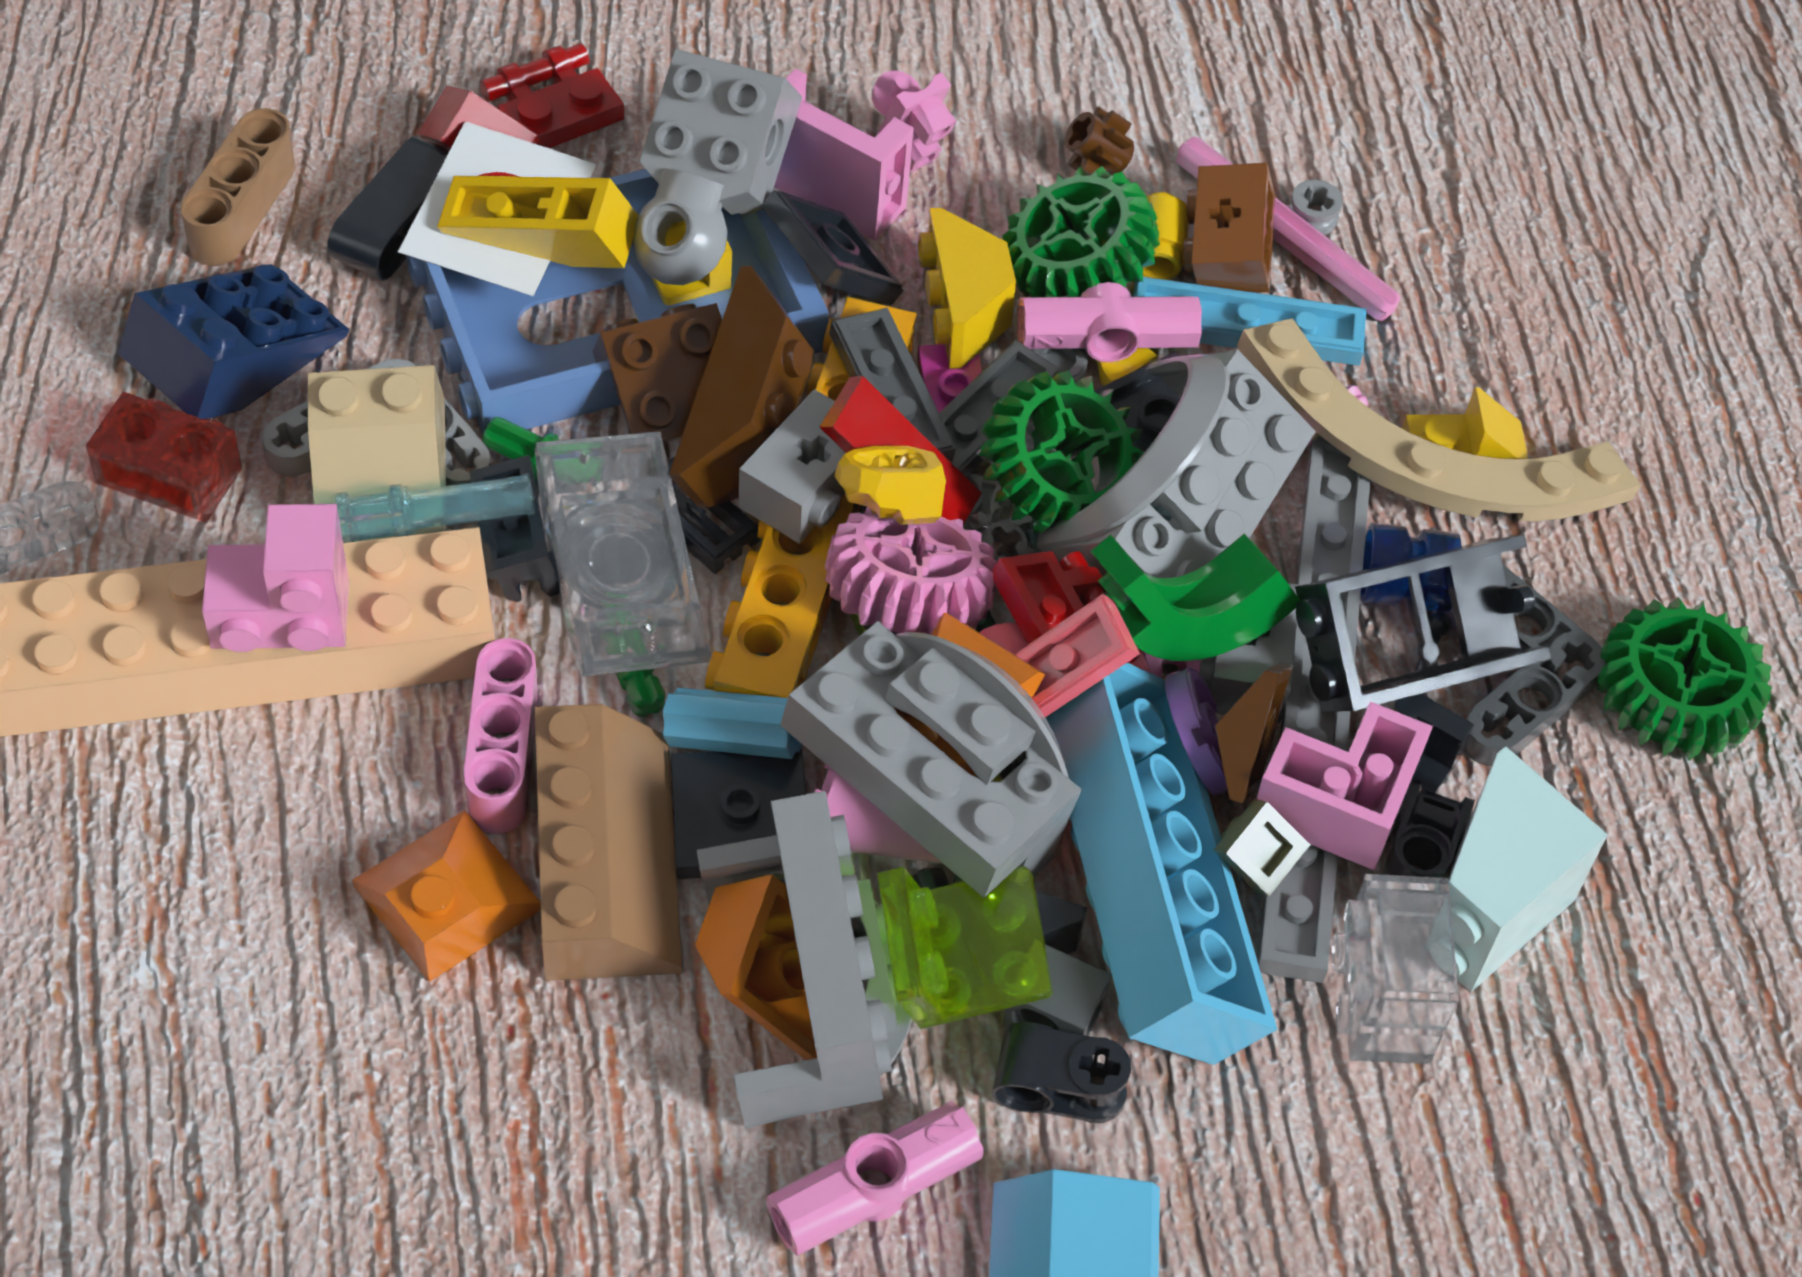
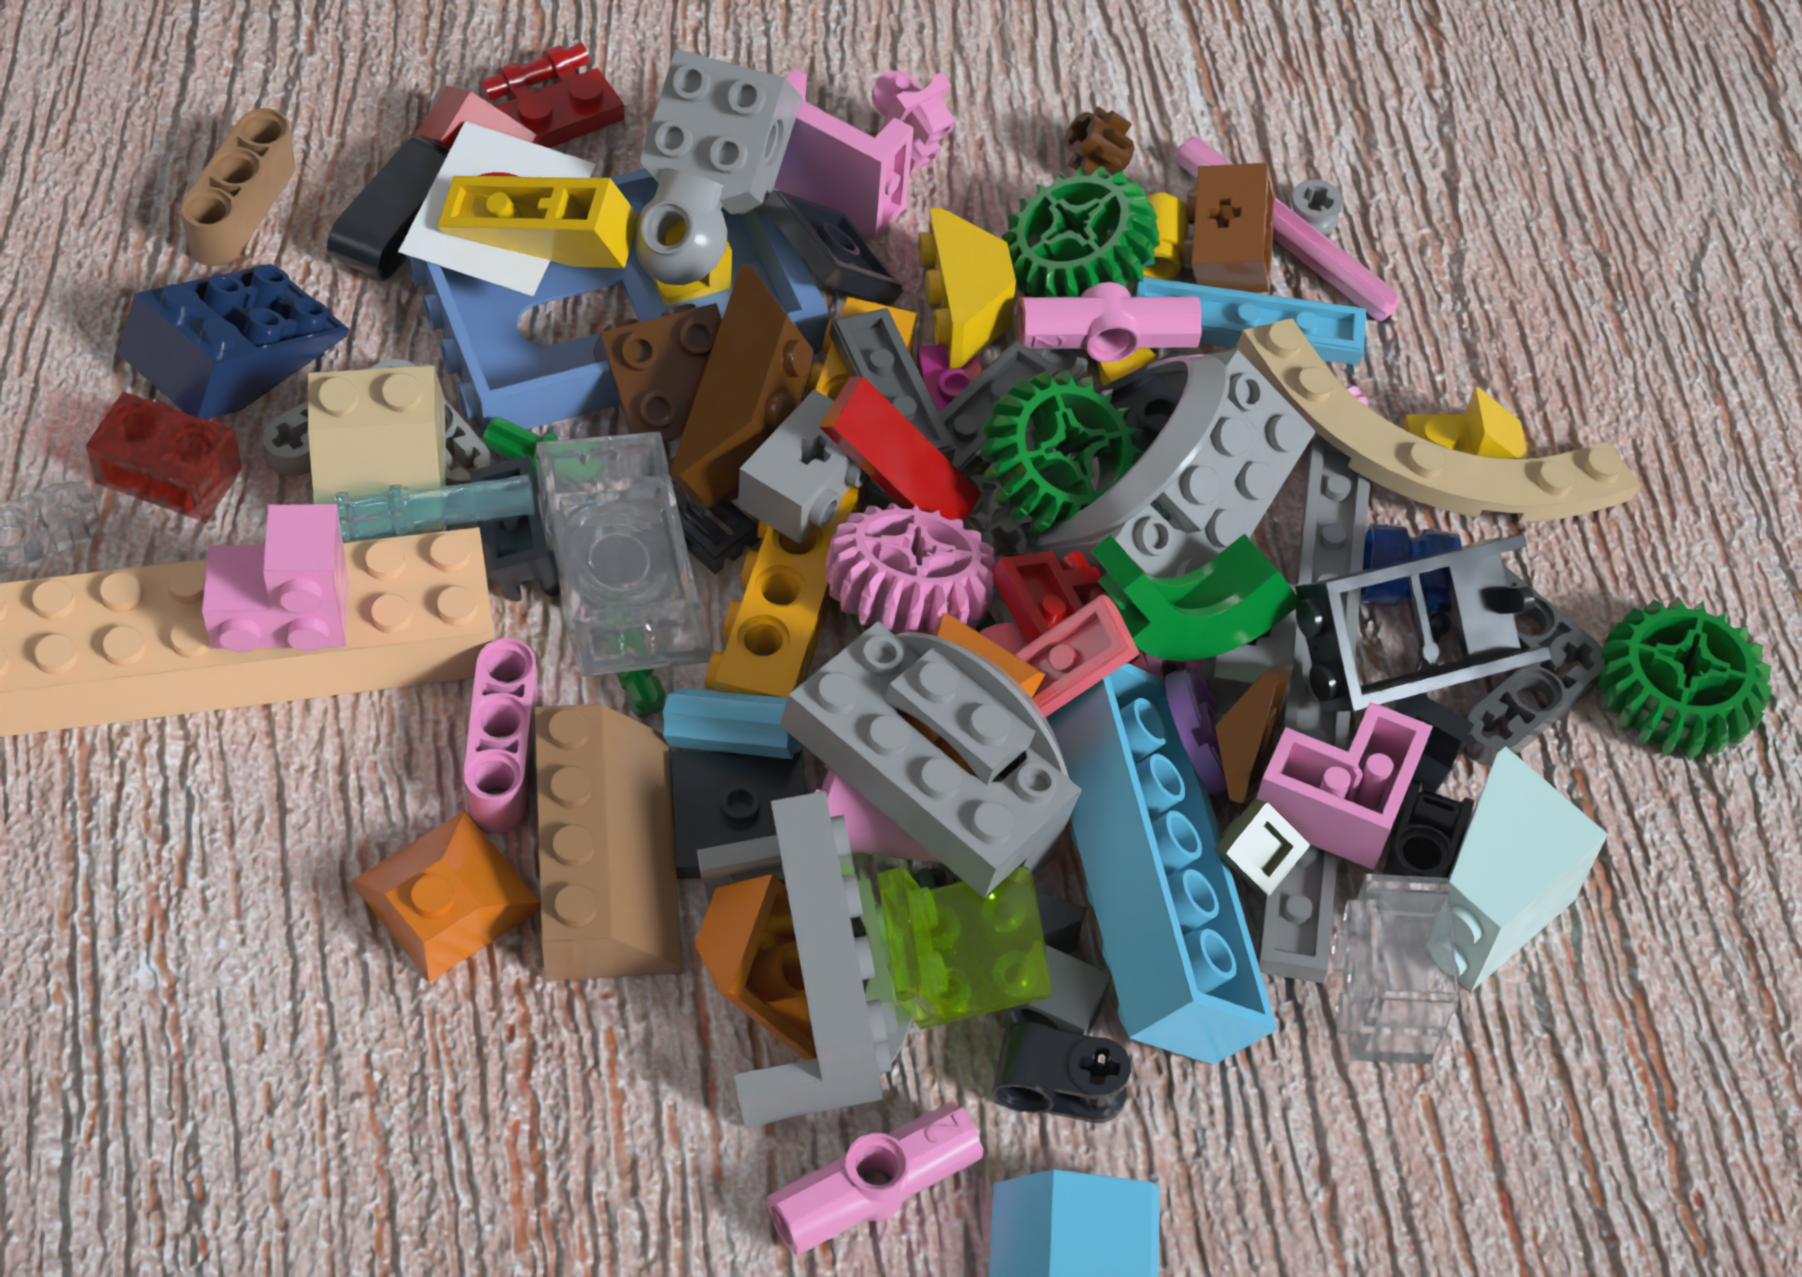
yellow rock [834,446,946,525] -> none

